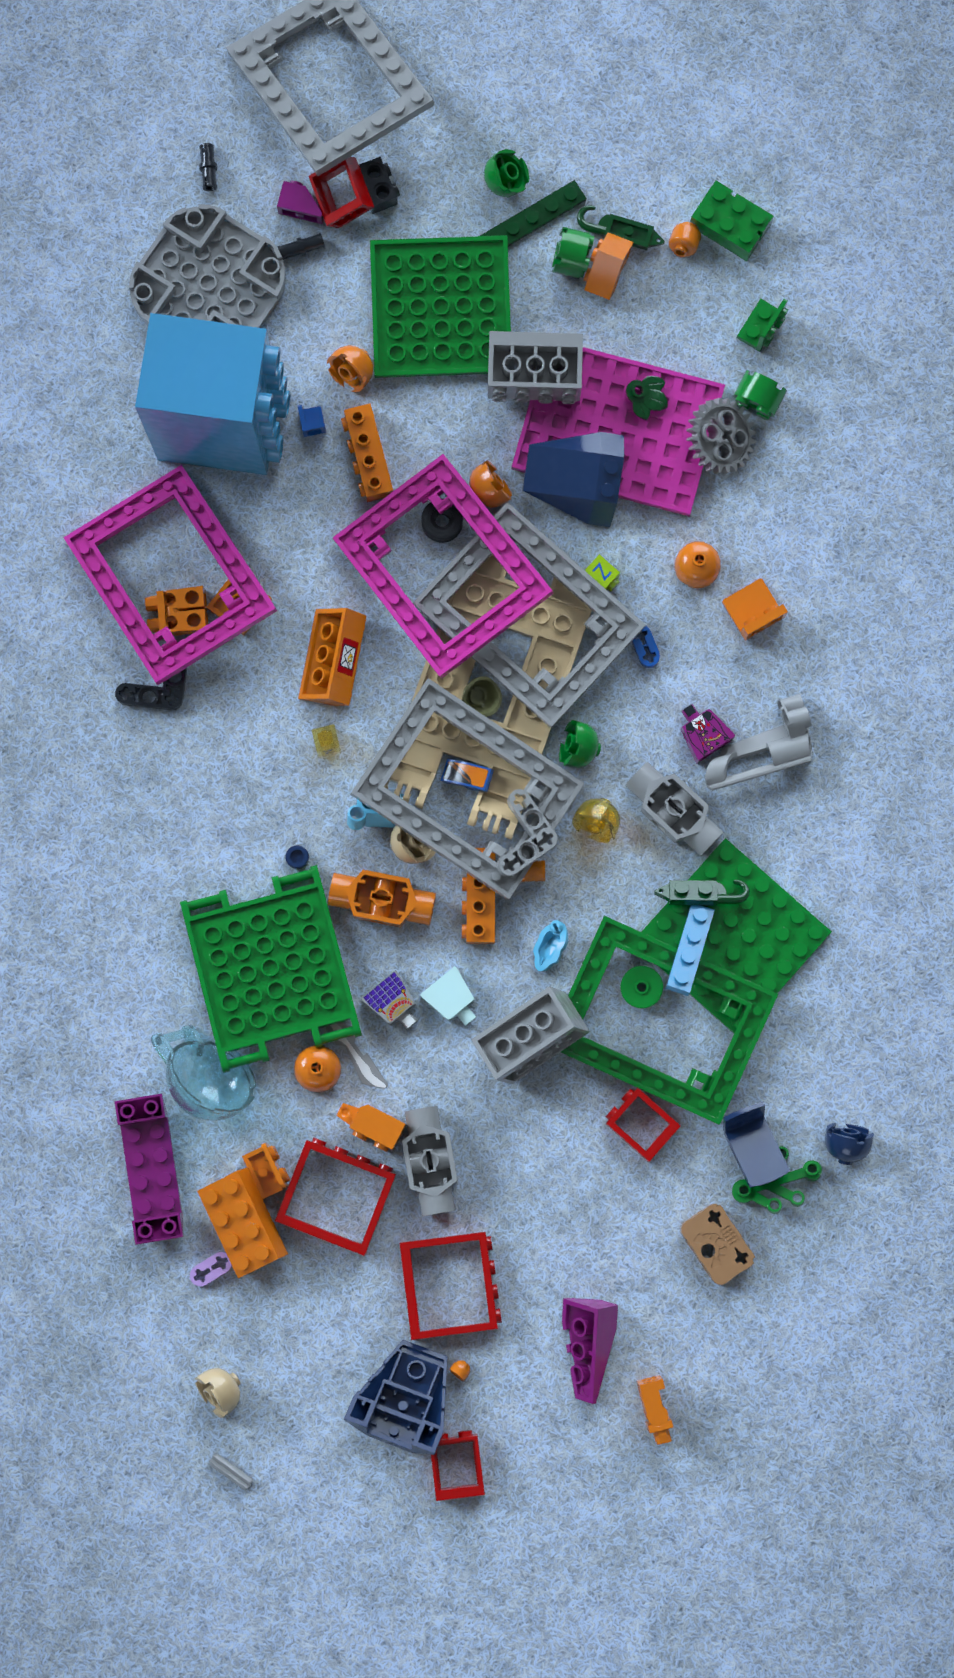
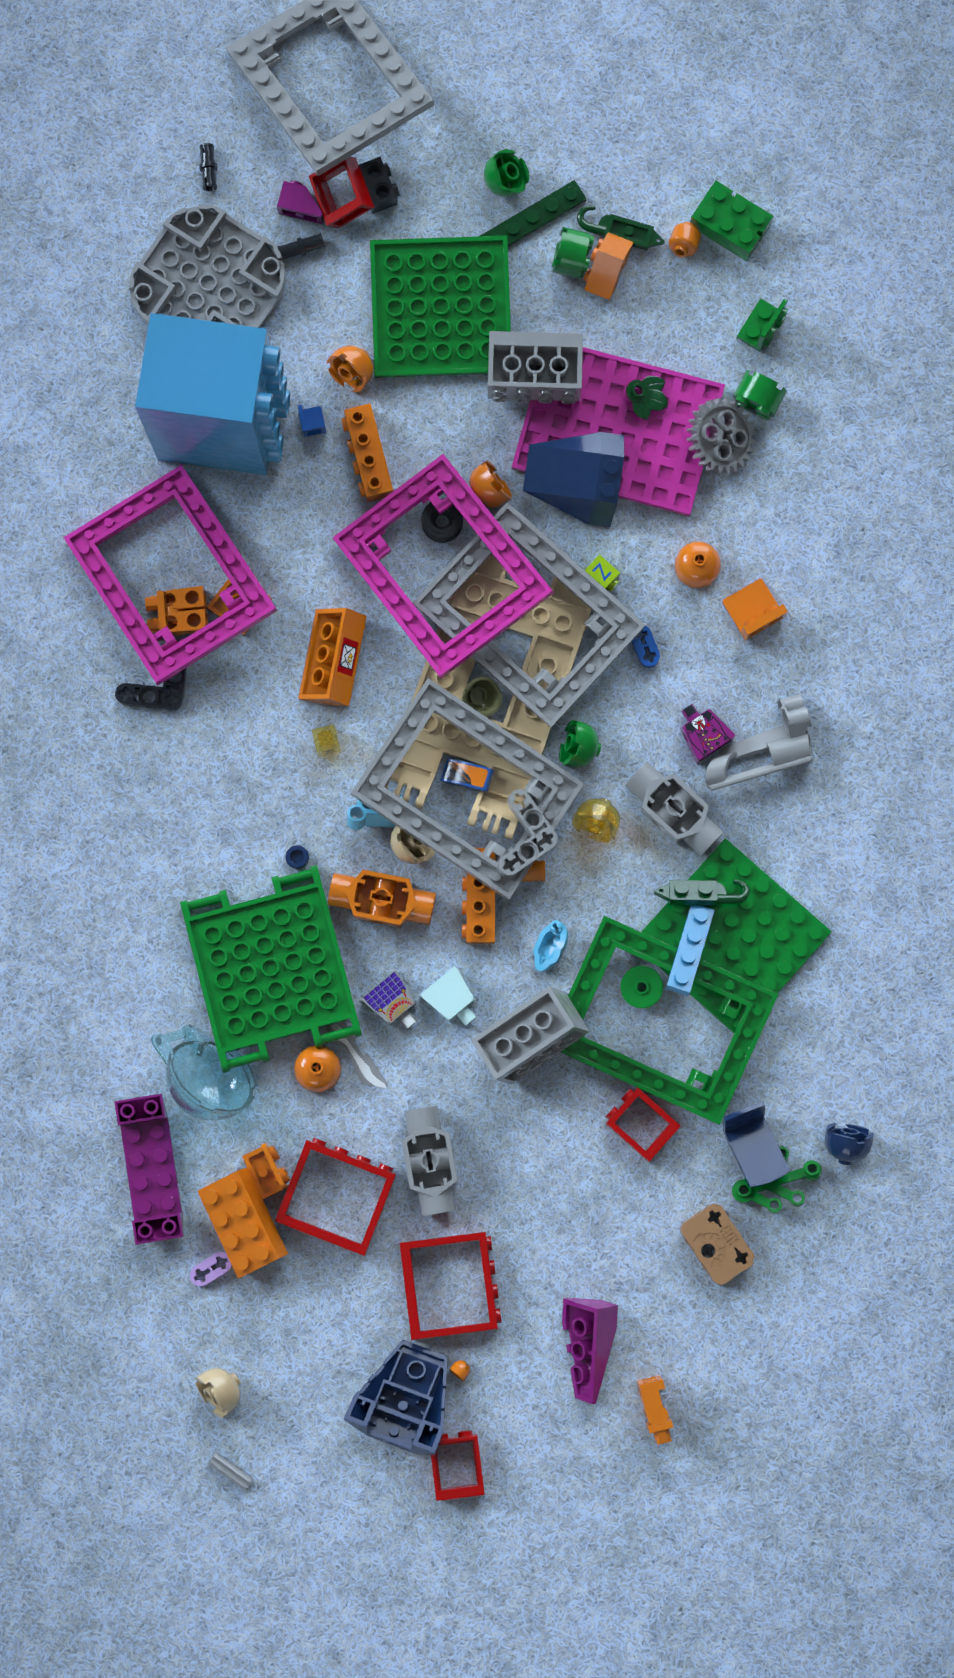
orange hinge [336,1103,406,1152] -> none

